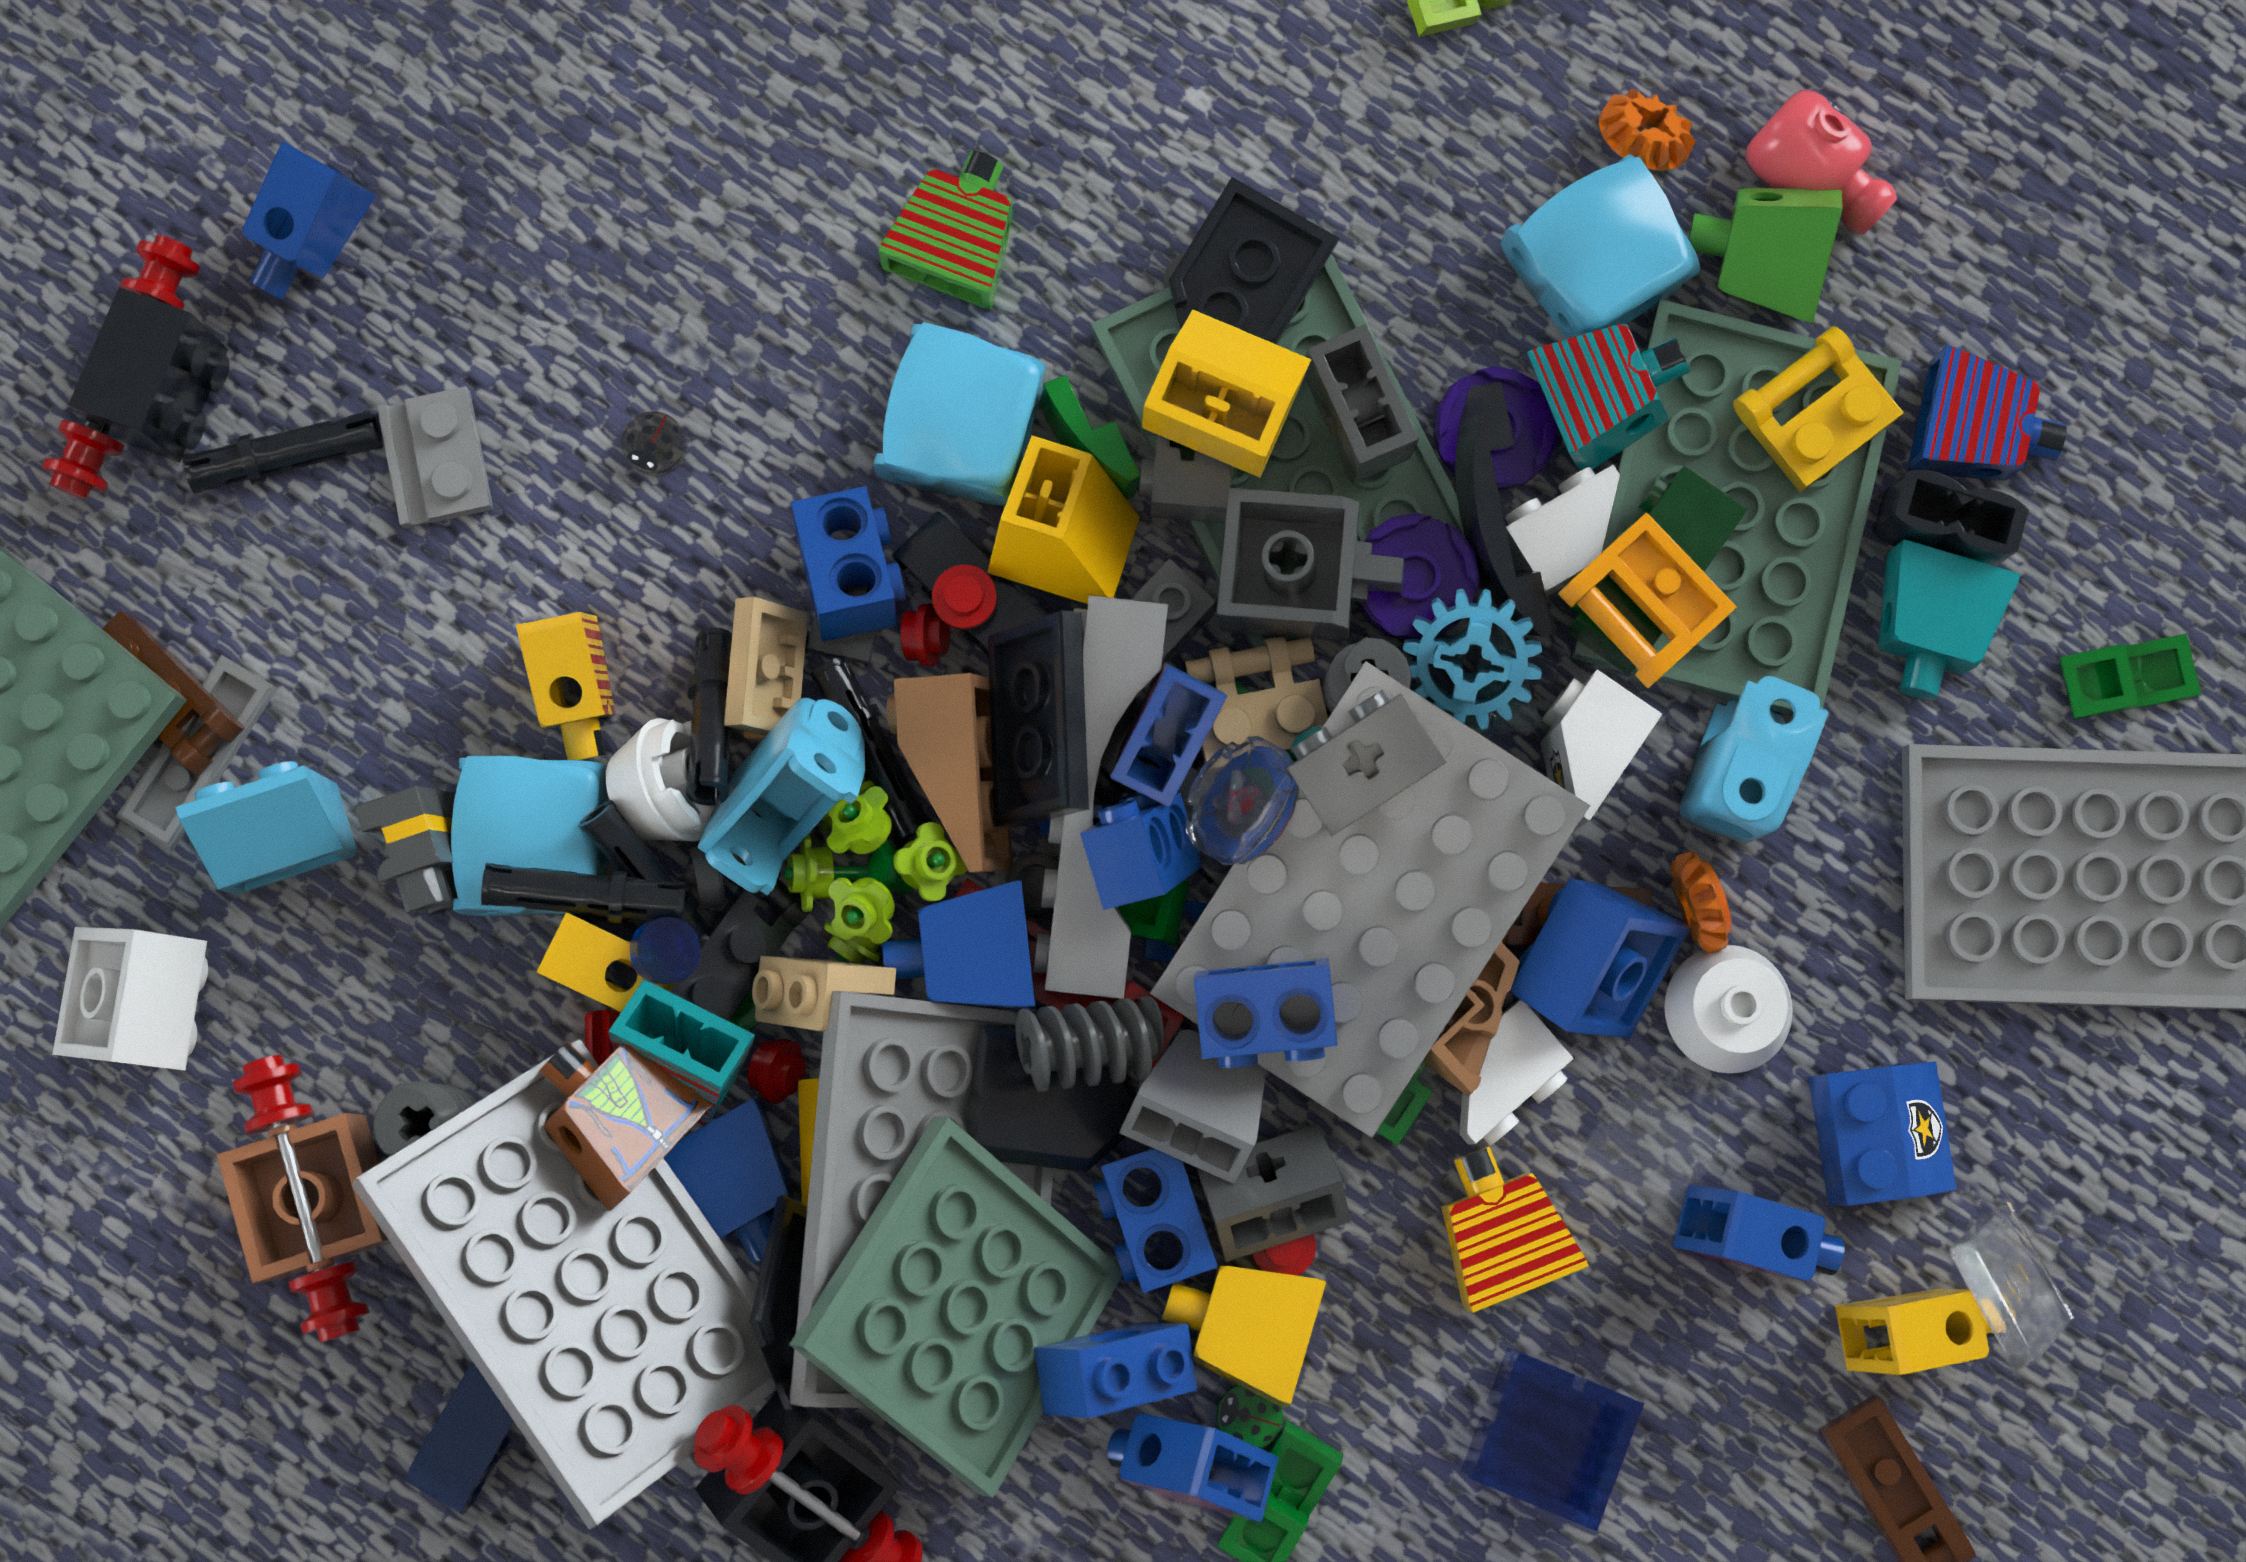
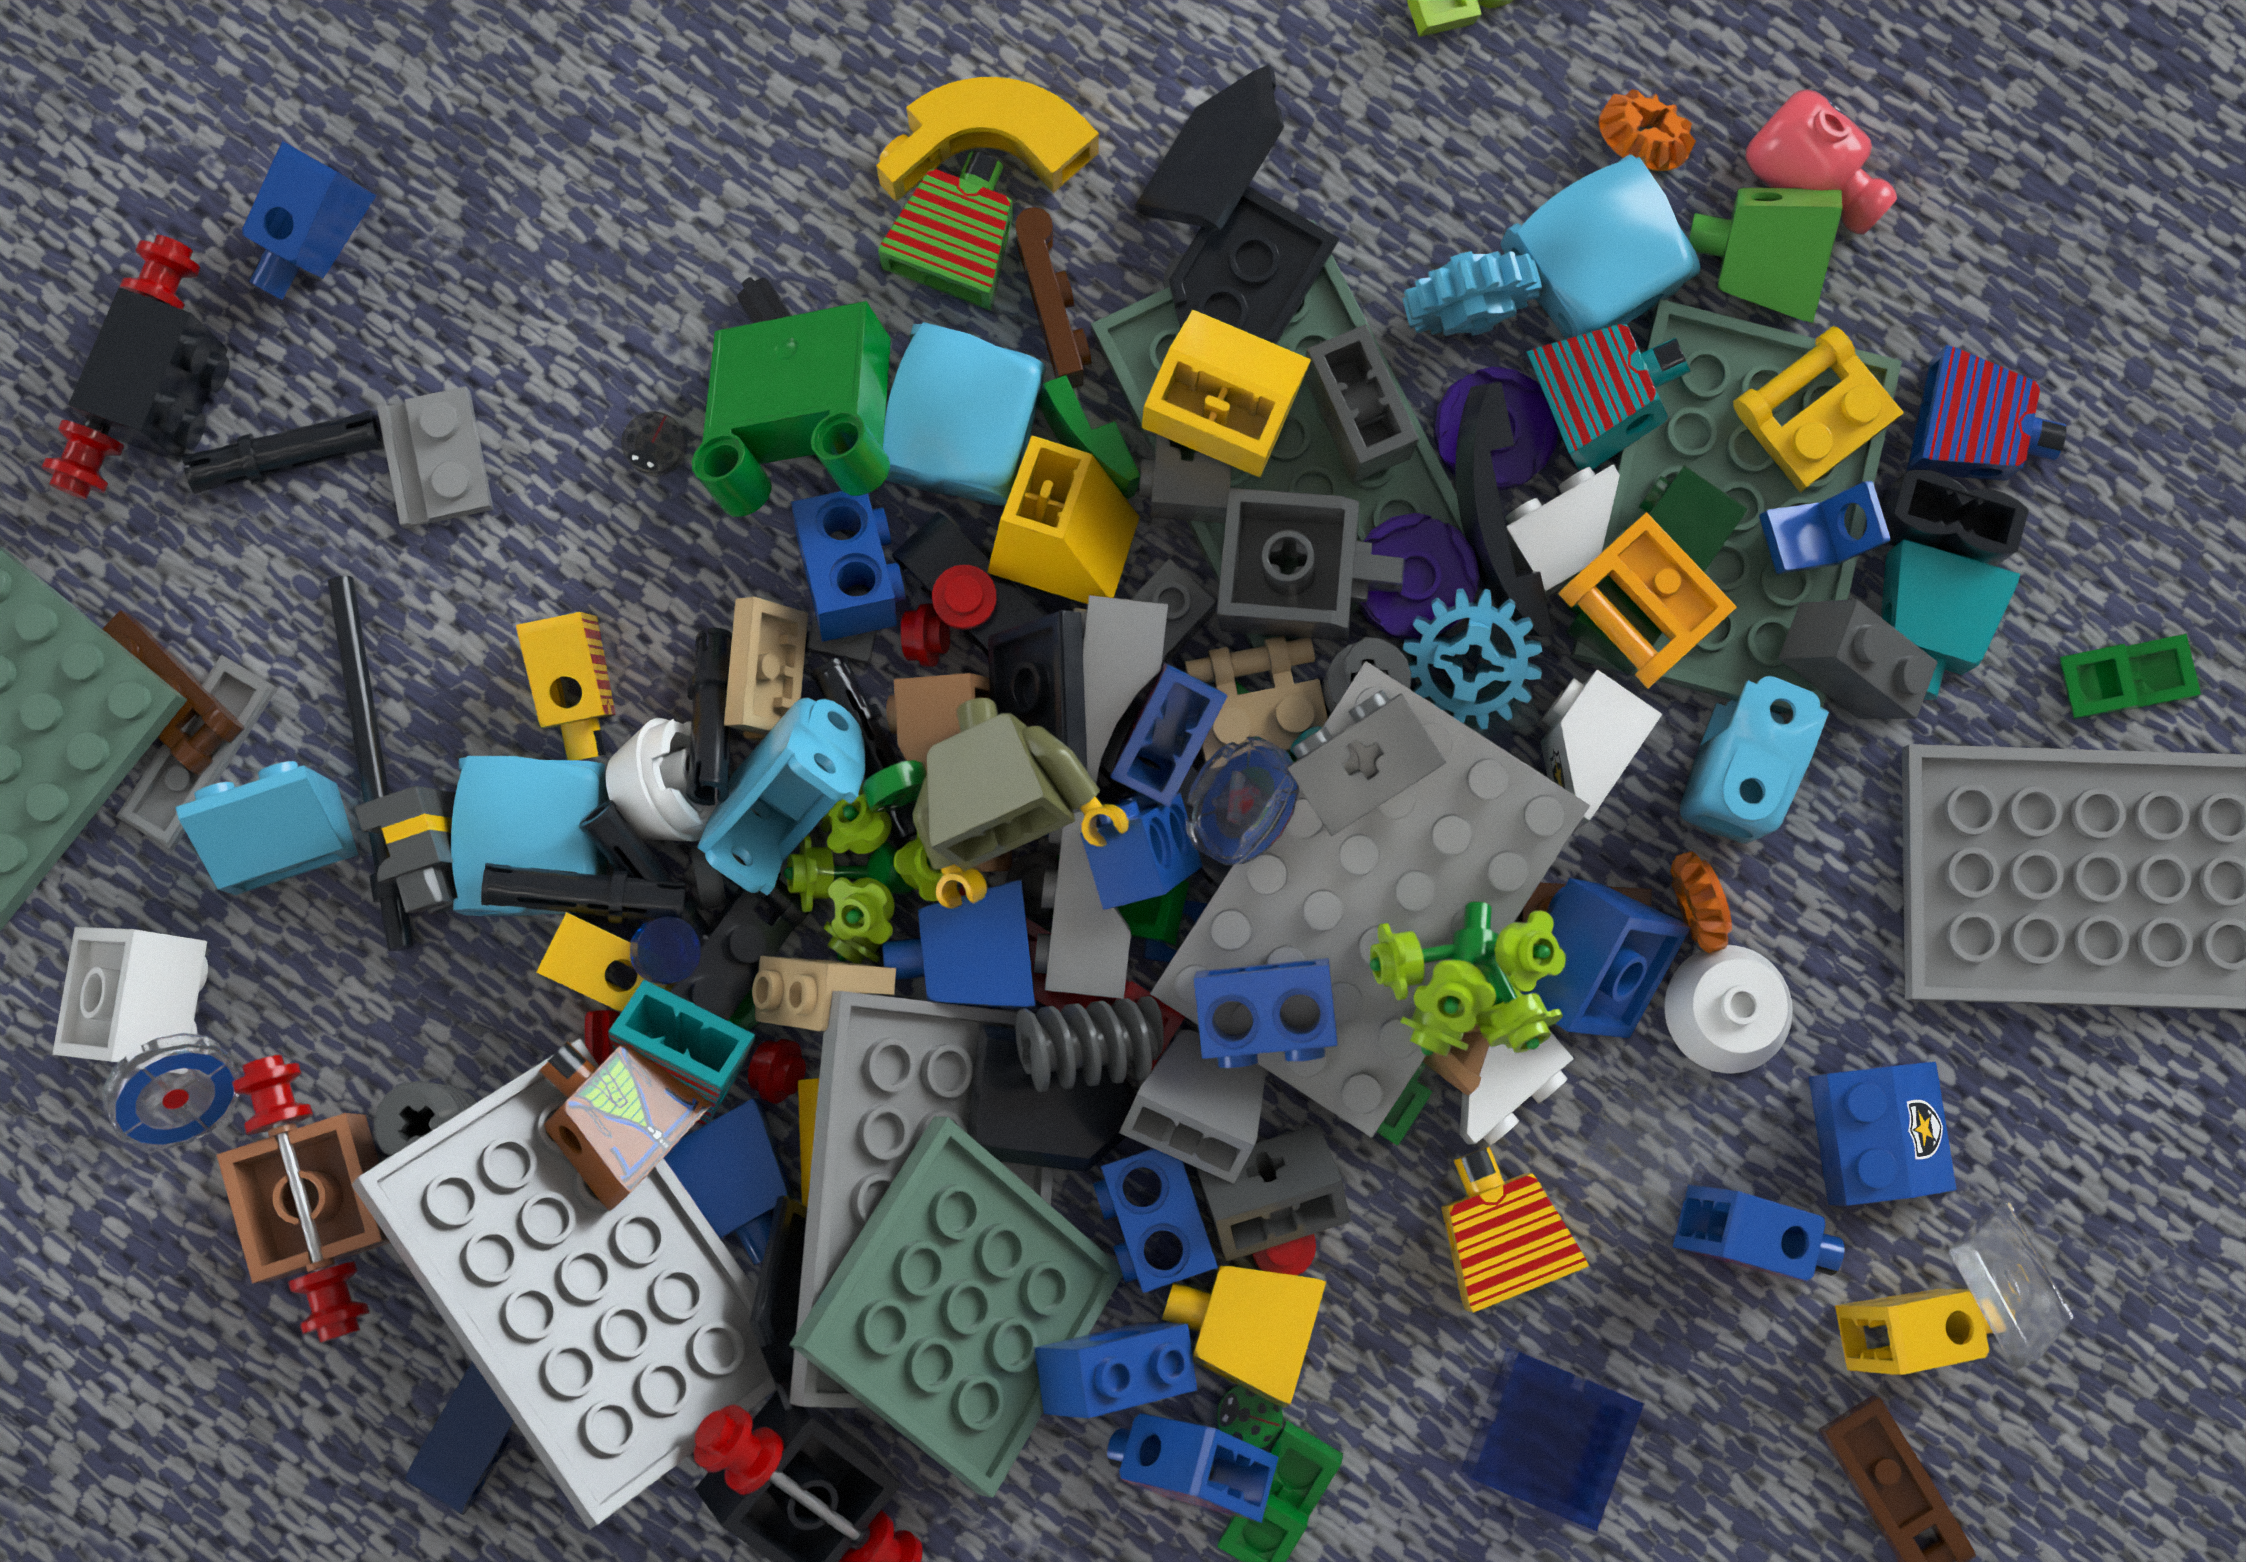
none -> clear tile [103,1033,241,1150]
none -> black bar [328,576,414,951]
none -> green piece [691,277,891,517]
none -> green tile [862,760,927,813]
none -> yellow arch [876,77,1099,202]
none -> olive torso [912,698,1129,909]
none -> reddish brown plate [1015,207,1092,388]
none -> black tile [1135,65,1284,230]
none -> lime plant [1370,902,1565,1057]
none -> medium azure gear [1402,251,1542,336]
none -> blue bracket [1759,481,1890,574]
none -> dark grey piece [1778,599,1937,719]

